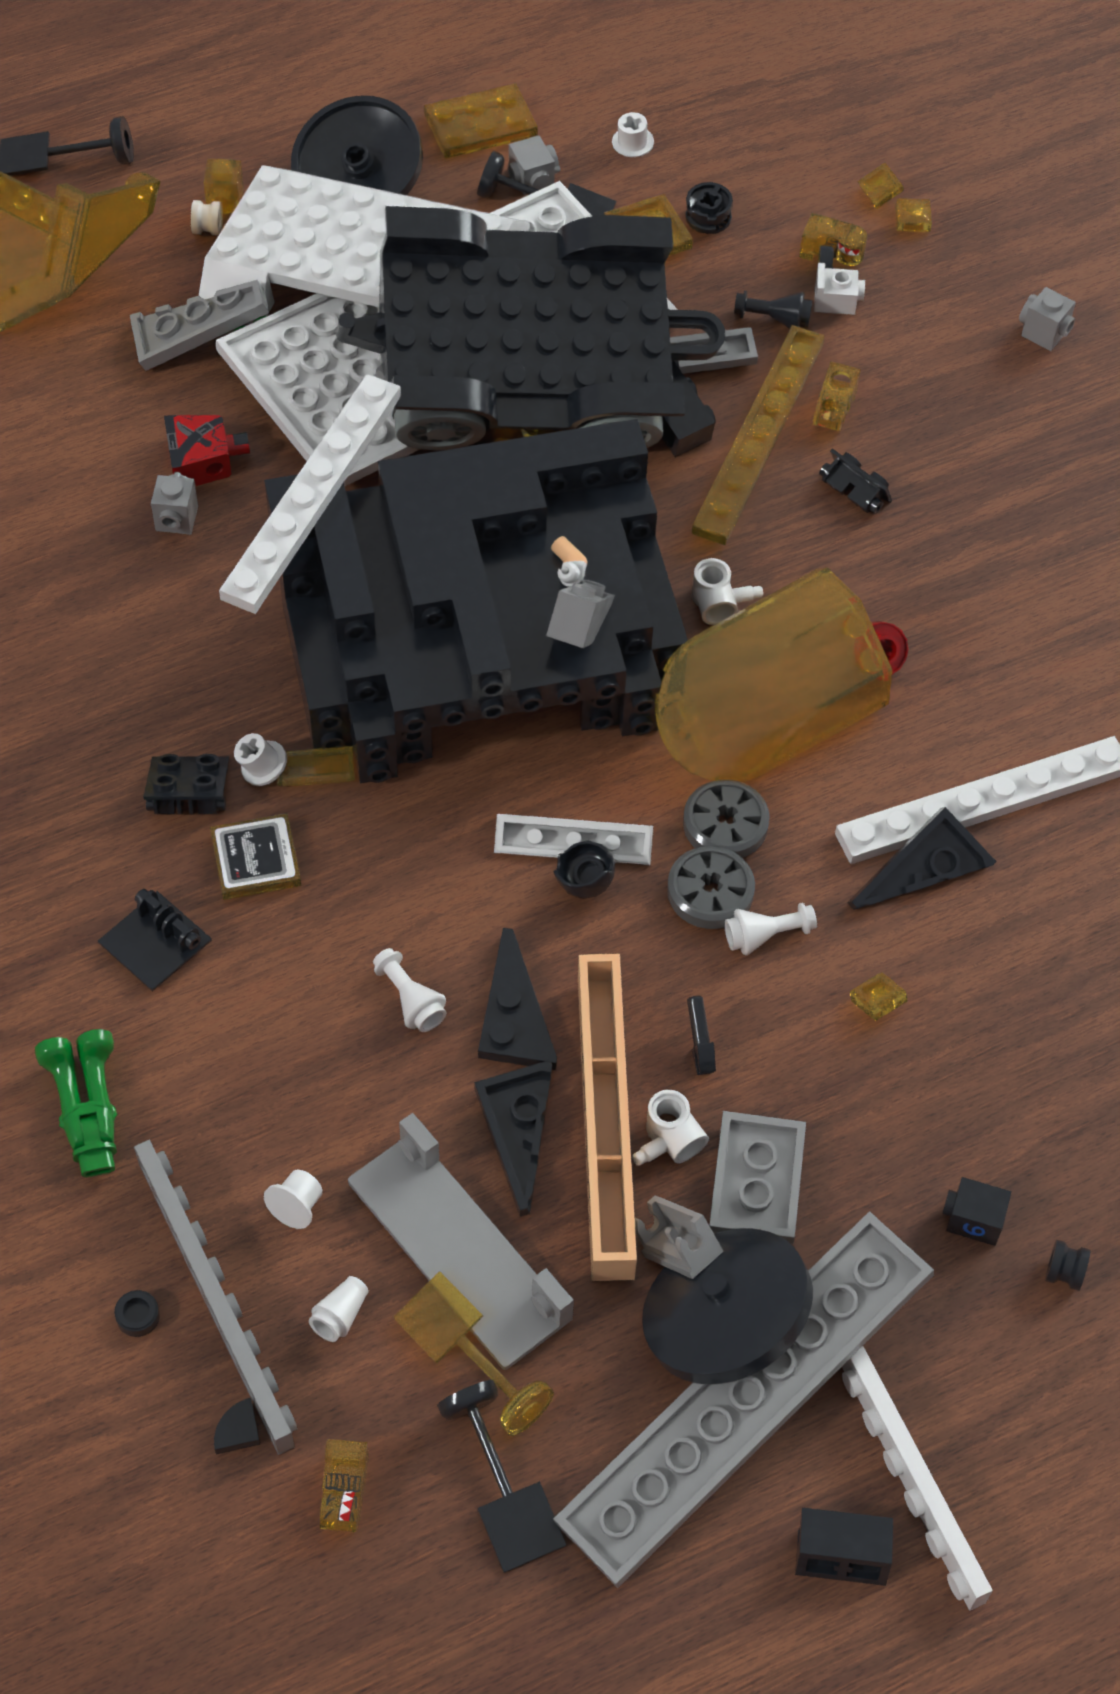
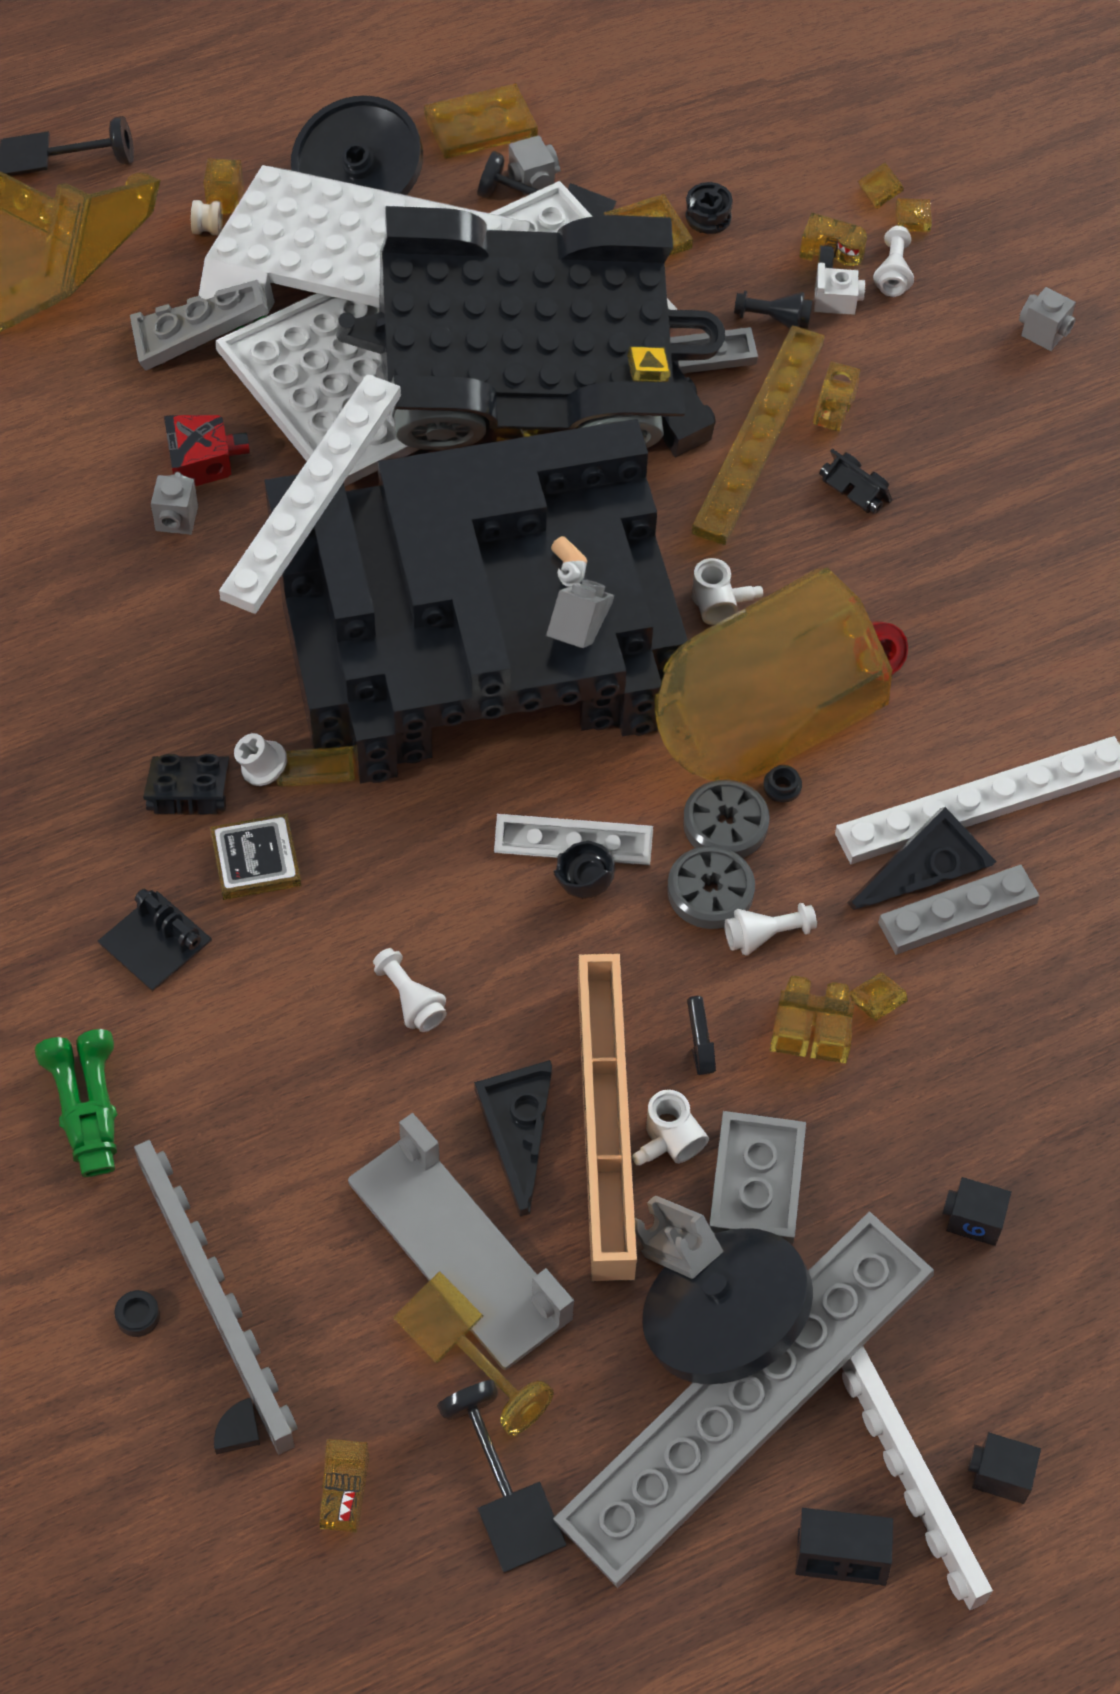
white piece [264,1170,323,1229] -> none
white cone [309,1276,369,1342] -> none
black wing [478,928,557,1070] -> none
white piece [612,112,654,157] -> none
black wheel [1045,1240,1091,1291] -> none
none -> clear yellow tile [627,346,671,382]
none -> black plate [763,765,802,802]
none -> clear yellow hips [770,976,855,1063]
none -> white piece [873,226,914,297]
none -> light grey plate [878,865,1039,955]
none -> black brick [968,1432,1041,1504]

